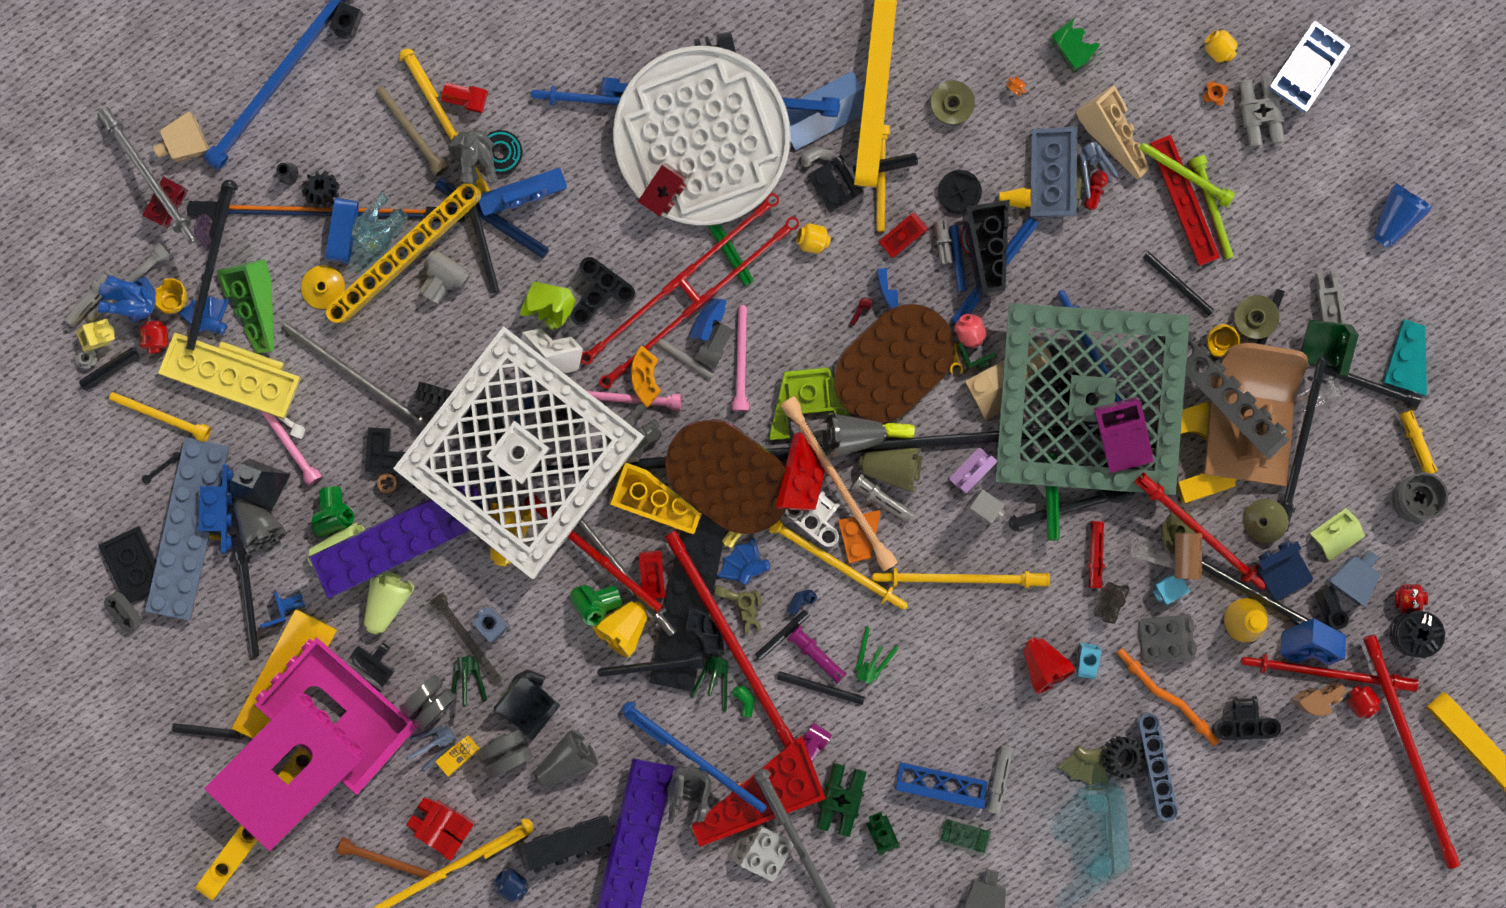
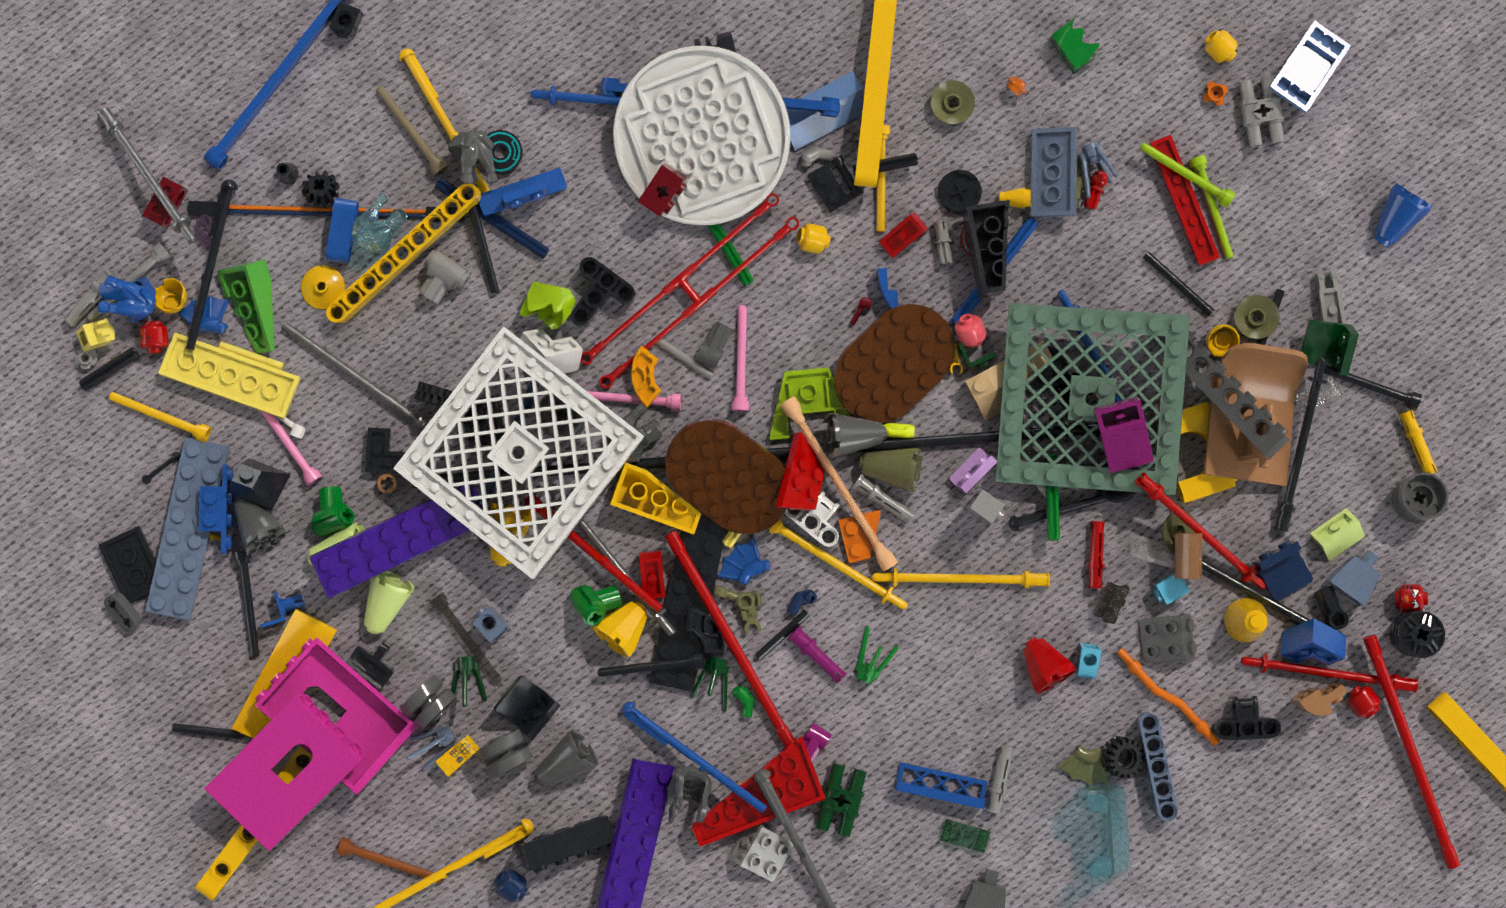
tan torso [153,111,209,162] -> none
red hips [406,797,475,861] -> none
red piece [441,82,488,113] -> none
black arm [512,670,546,686] -> none
blue slope [690,298,727,341] -> none
black bar [777,671,865,705] -> none
dark green hips [866,812,900,856] -> none
blue bar [949,225,966,292] -> none
tan wedge [1076,85,1149,179] -> none
olive dish [1243,499,1288,543] -> none
teal wing [1383,319,1427,396] -> none

